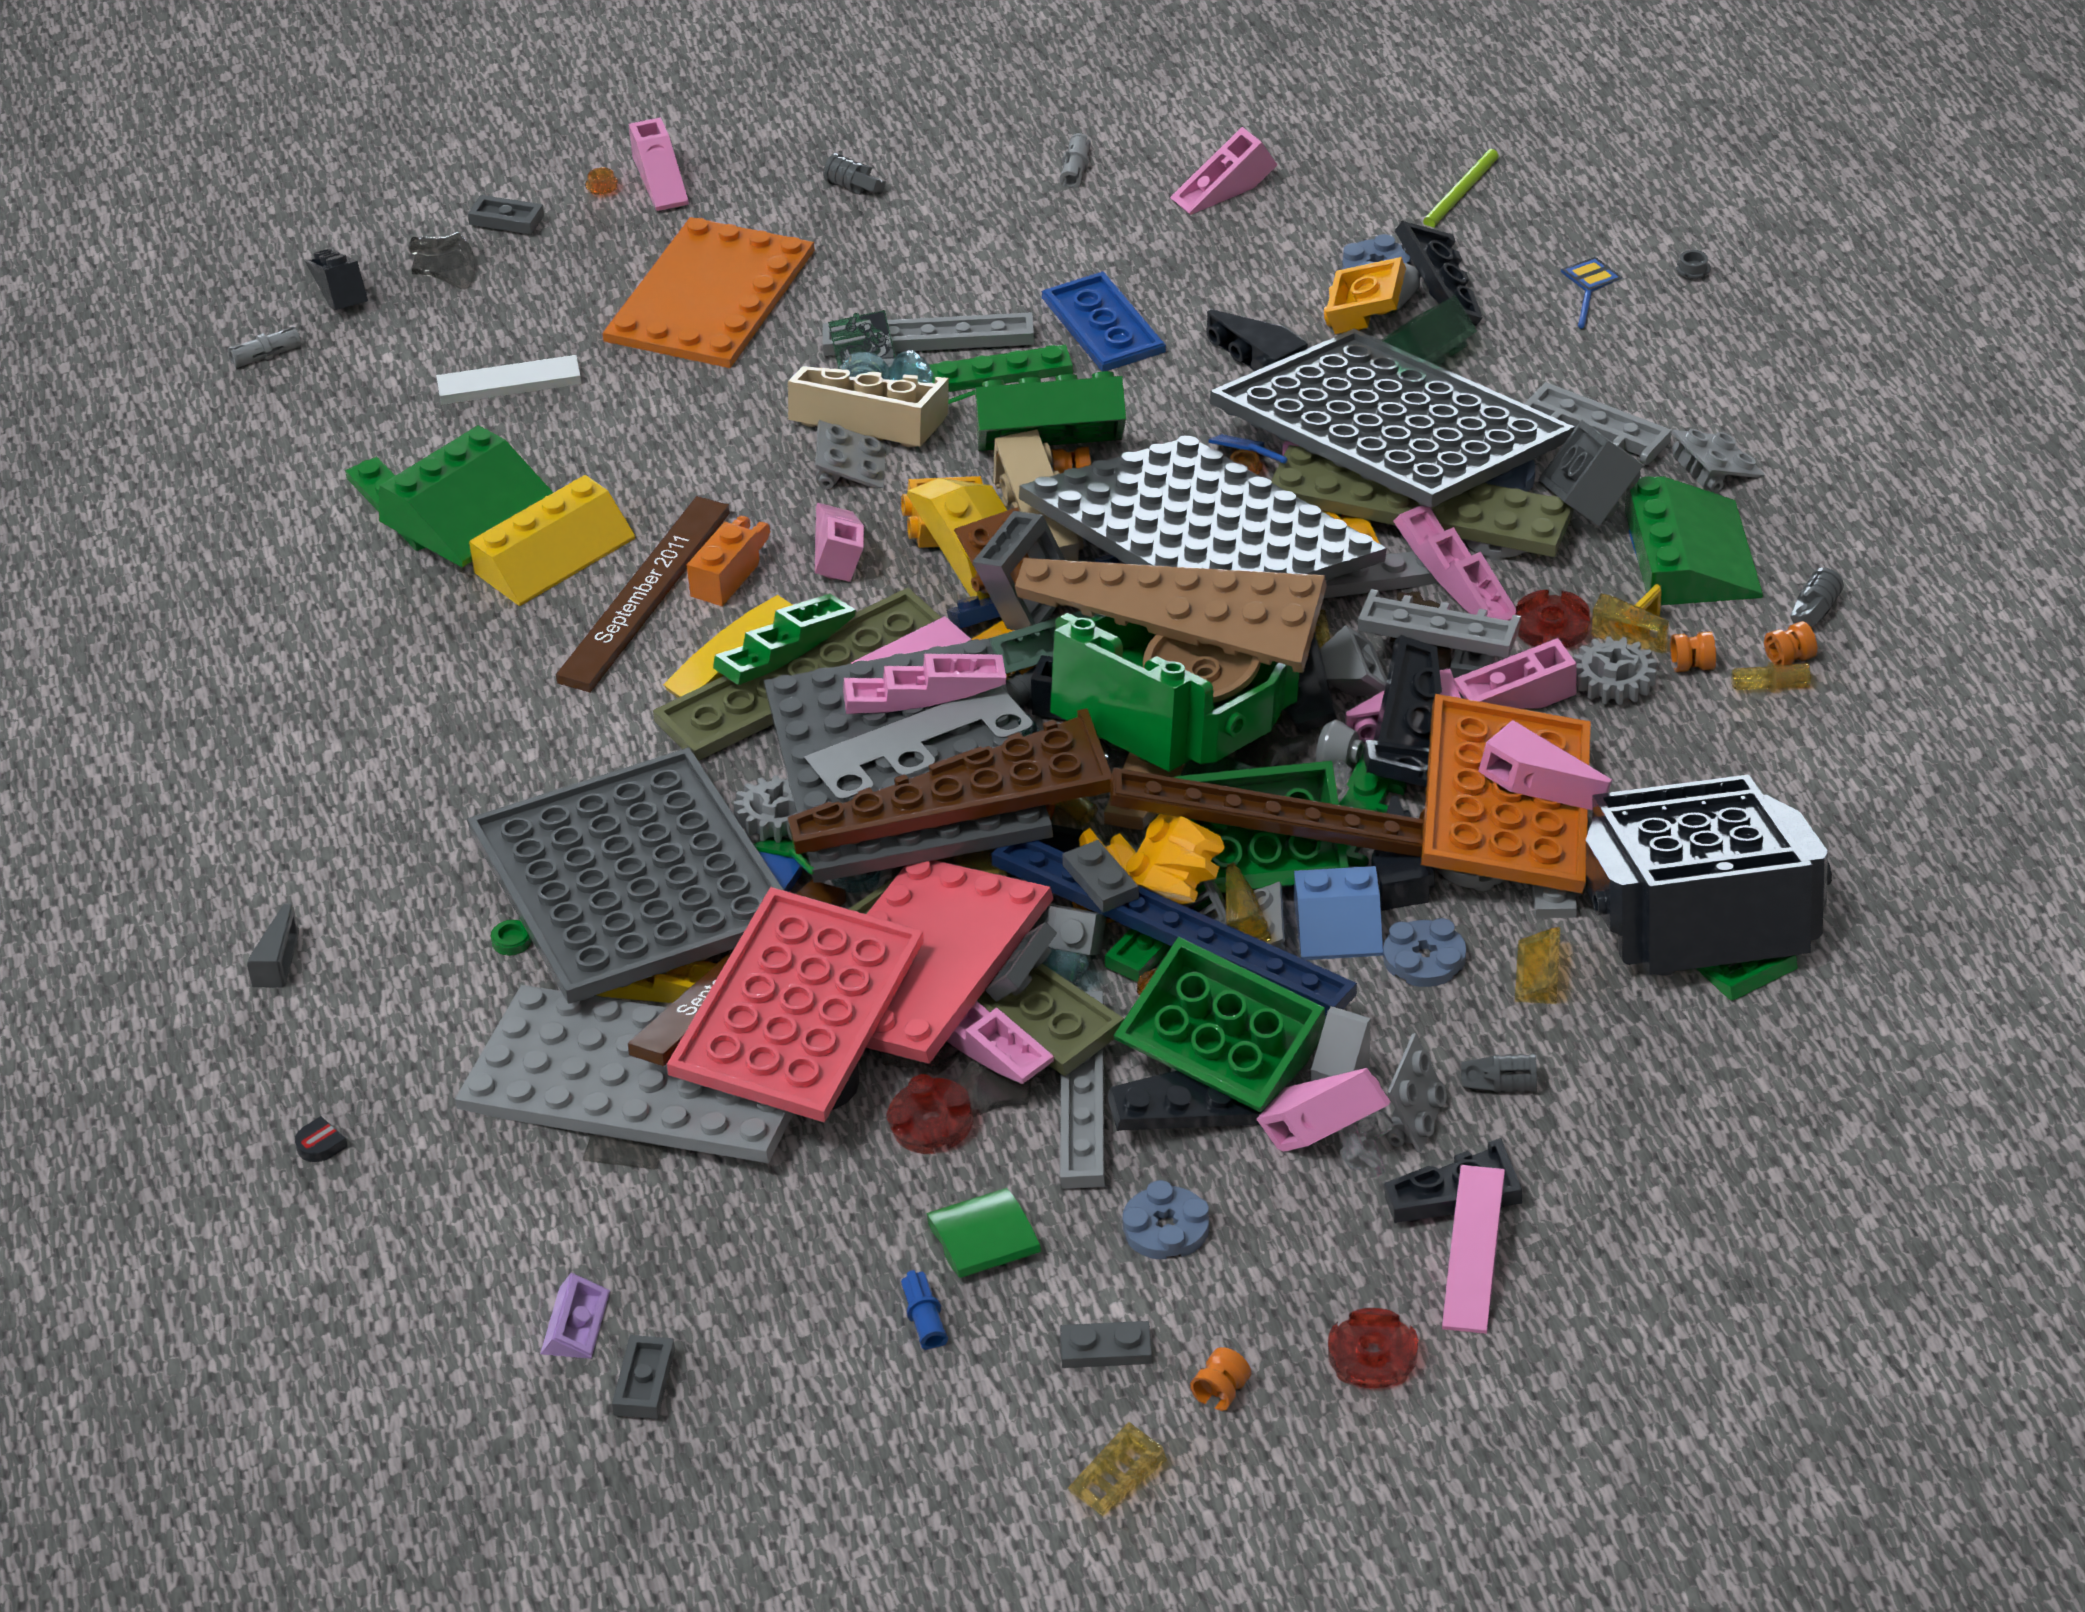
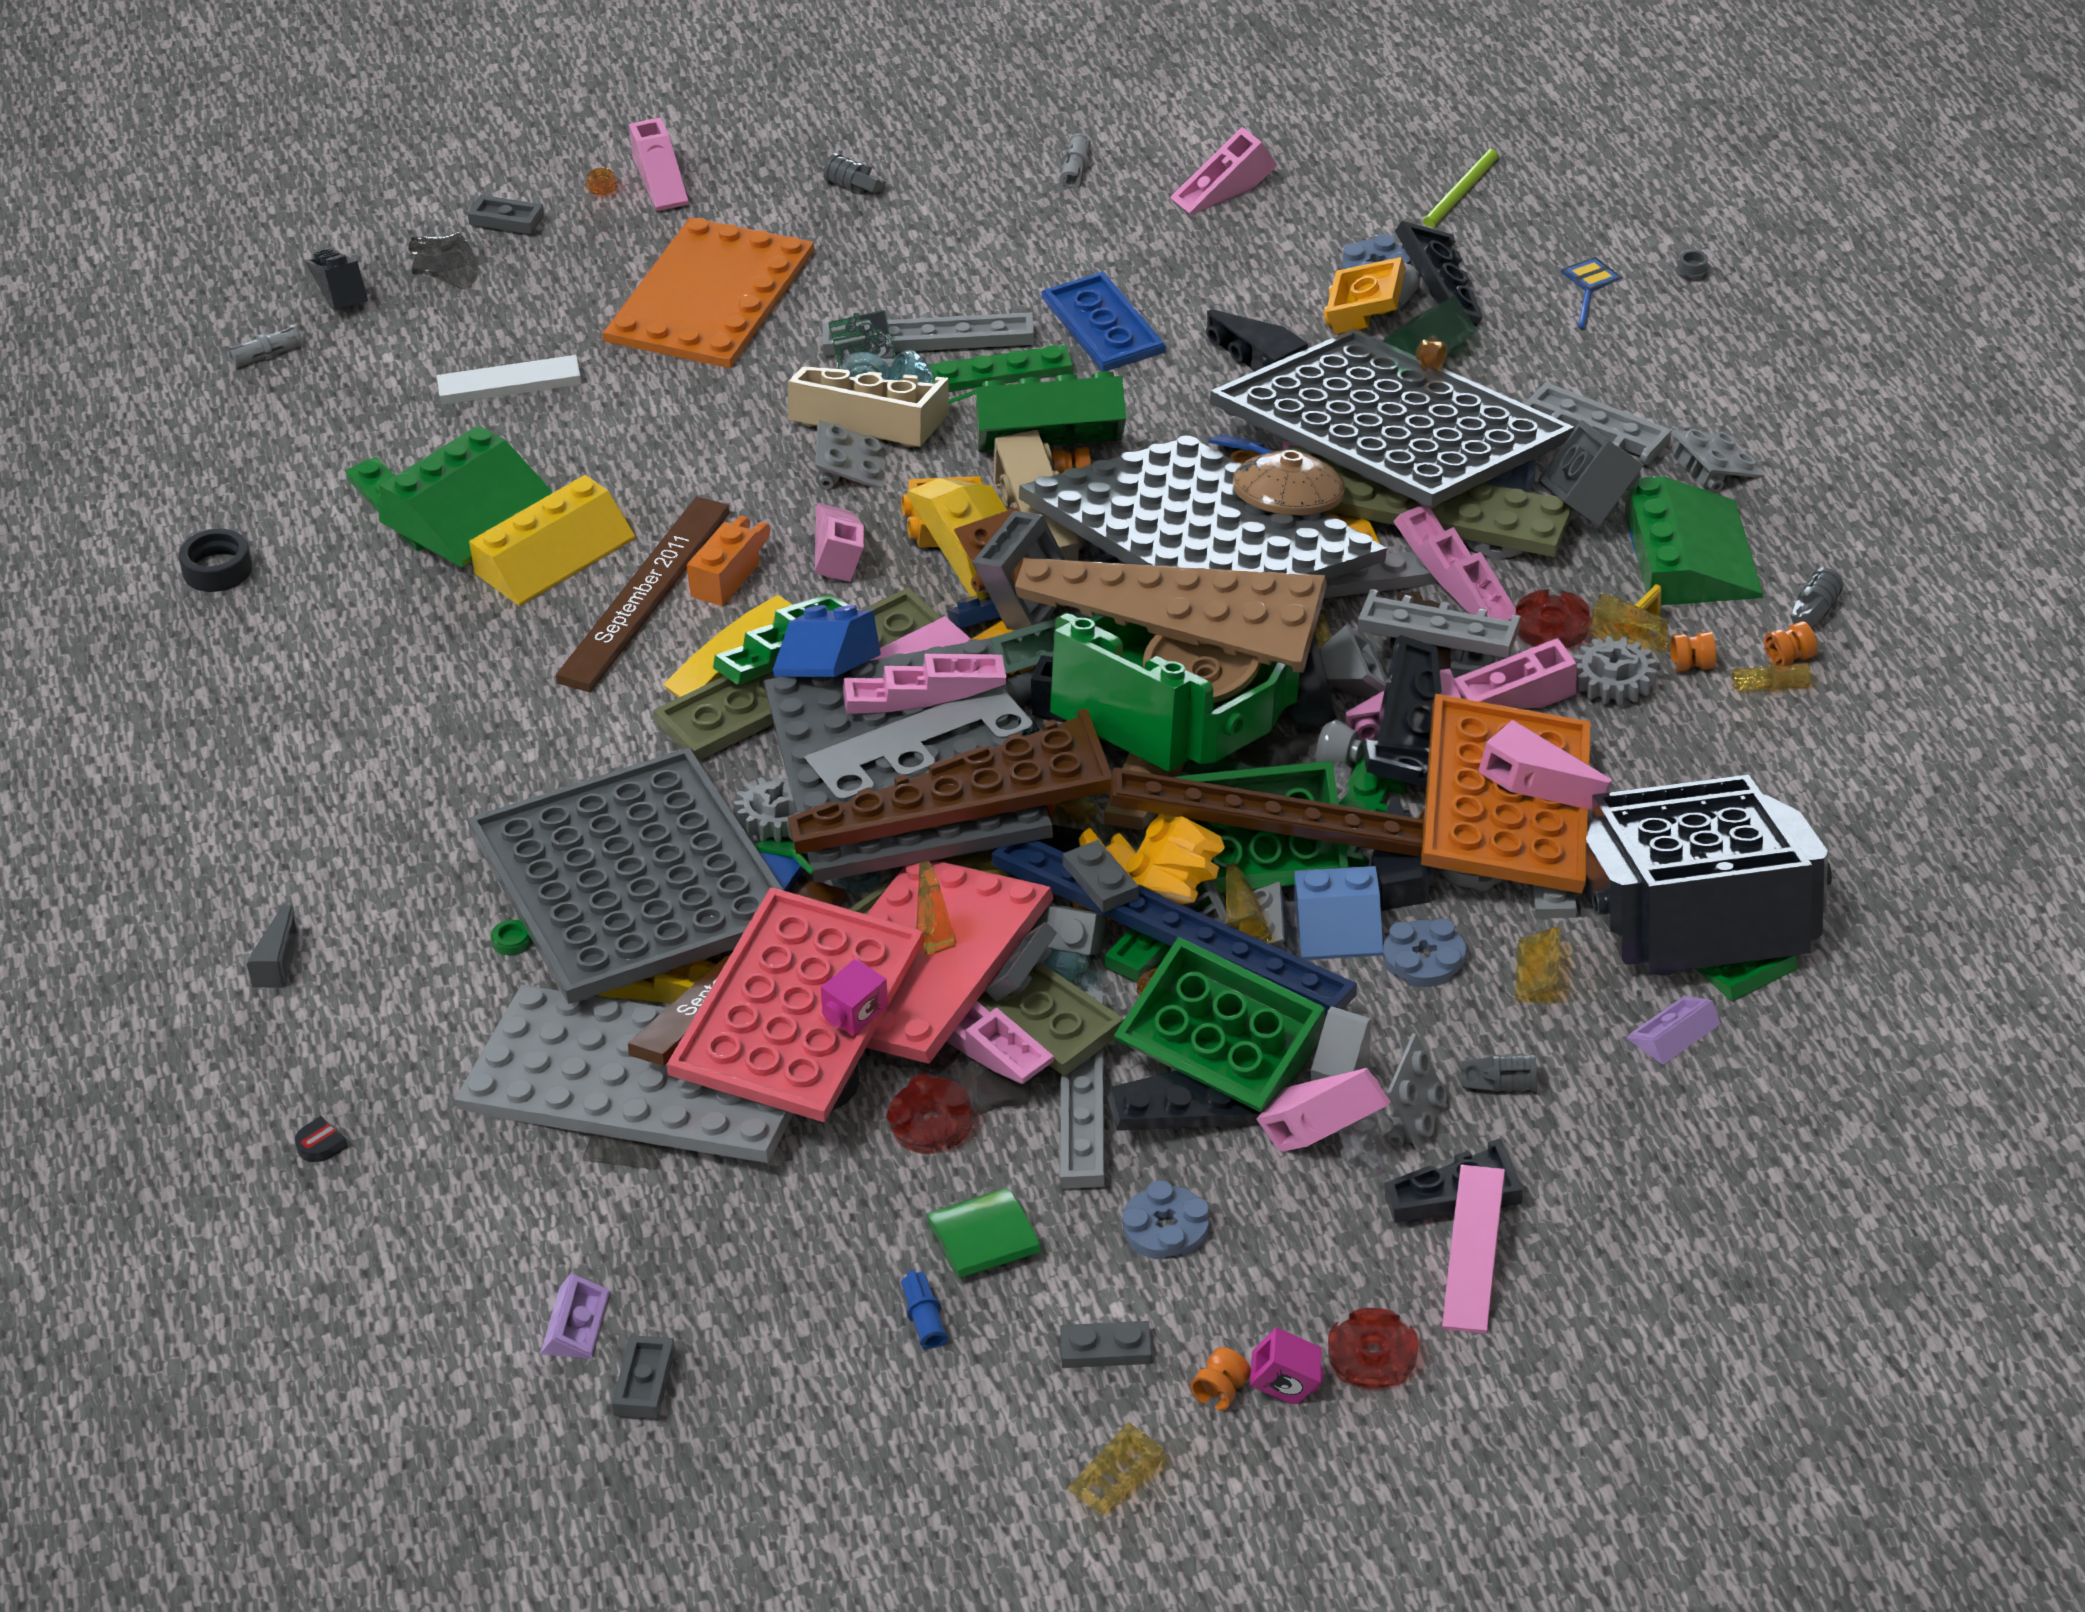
none -> black tyre [179,528,252,592]
none -> blue slope [773,605,881,677]
none -> dark pink brick [821,958,888,1036]
none -> slope [916,861,957,955]
none -> medium nougat dish [1233,450,1345,515]
none -> dark pink brick [1250,1327,1324,1404]
none -> clear orange plate [1416,336,1447,371]
none -> lavender slope [1627,996,1721,1064]

